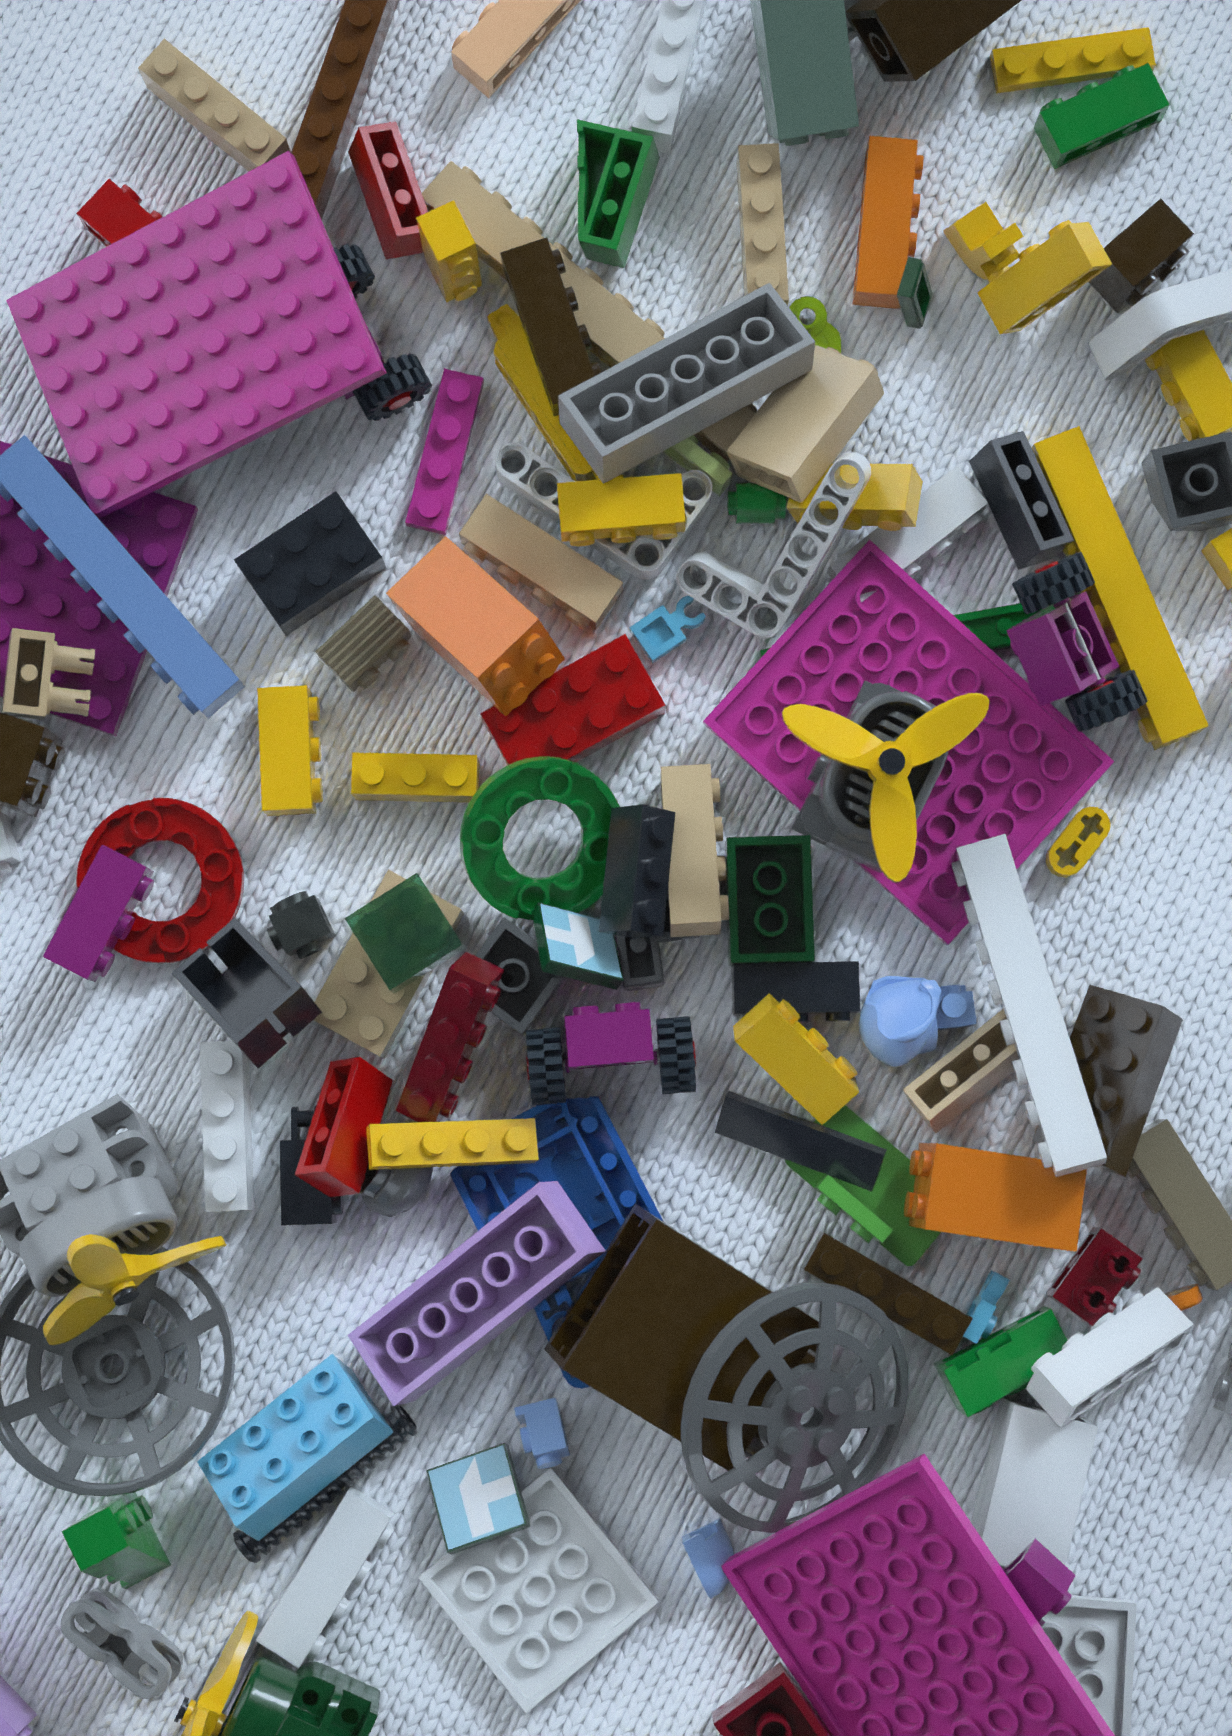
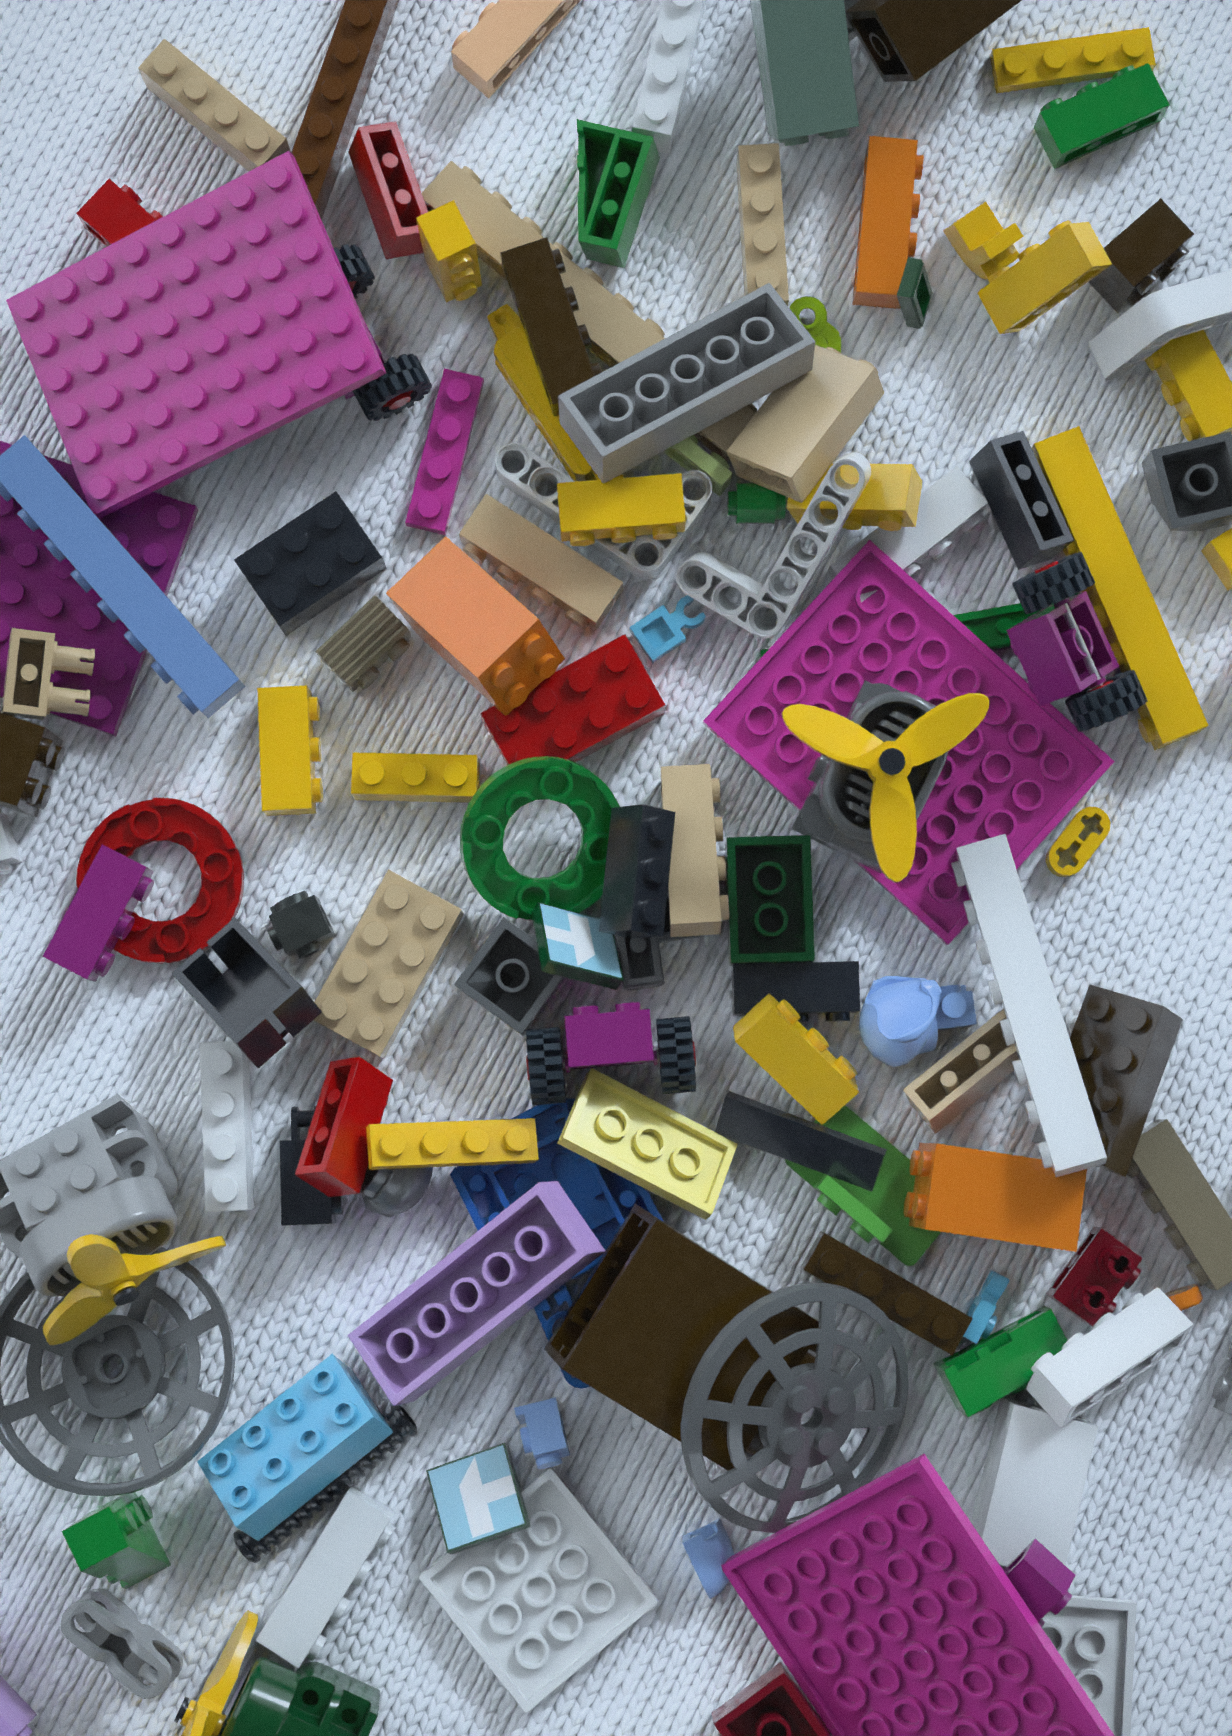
clear green brick [344,873,466,994] -> none
dark red brick [396,952,504,1122] -> none
none -> light yellow plate [557,1068,738,1220]

